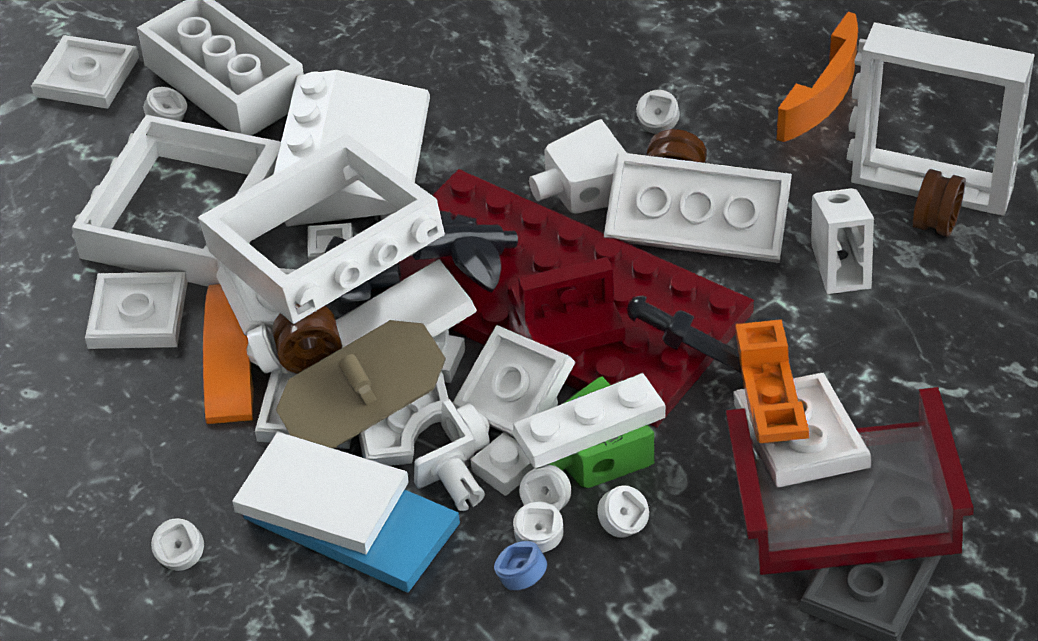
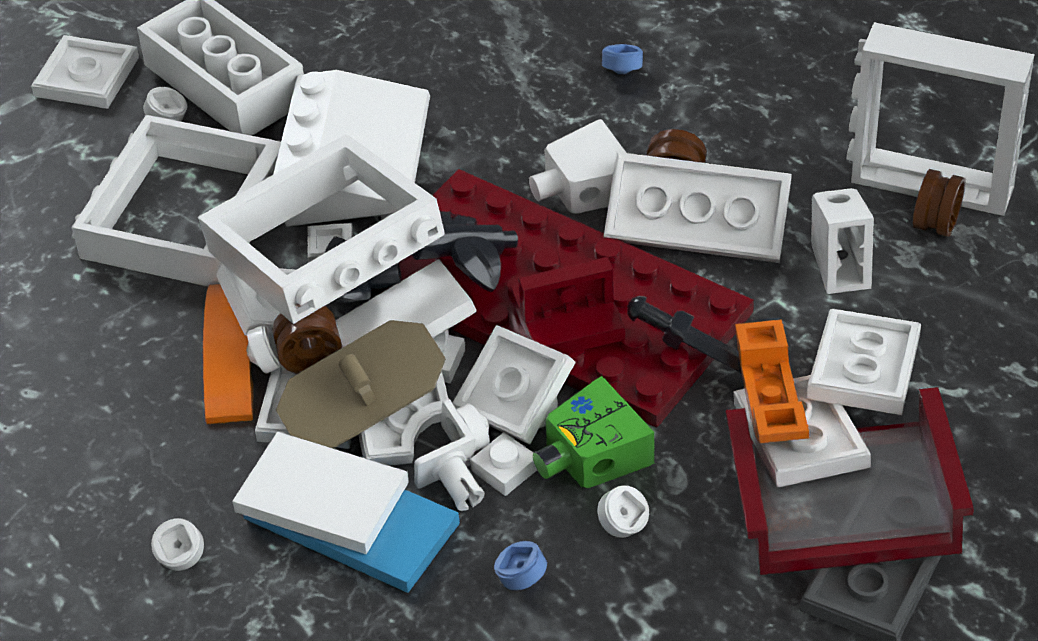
white tile [85,272,188,349] -> none
white plate [513,373,665,469] -> none
white tile [513,502,563,553] -> none
white tile [519,465,571,510] -> none
white tile [636,90,680,134] -> none
orange slope [776,12,858,142] -> none
none -> medium blue tile [602,44,643,74]
none -> white tile [806,309,921,415]

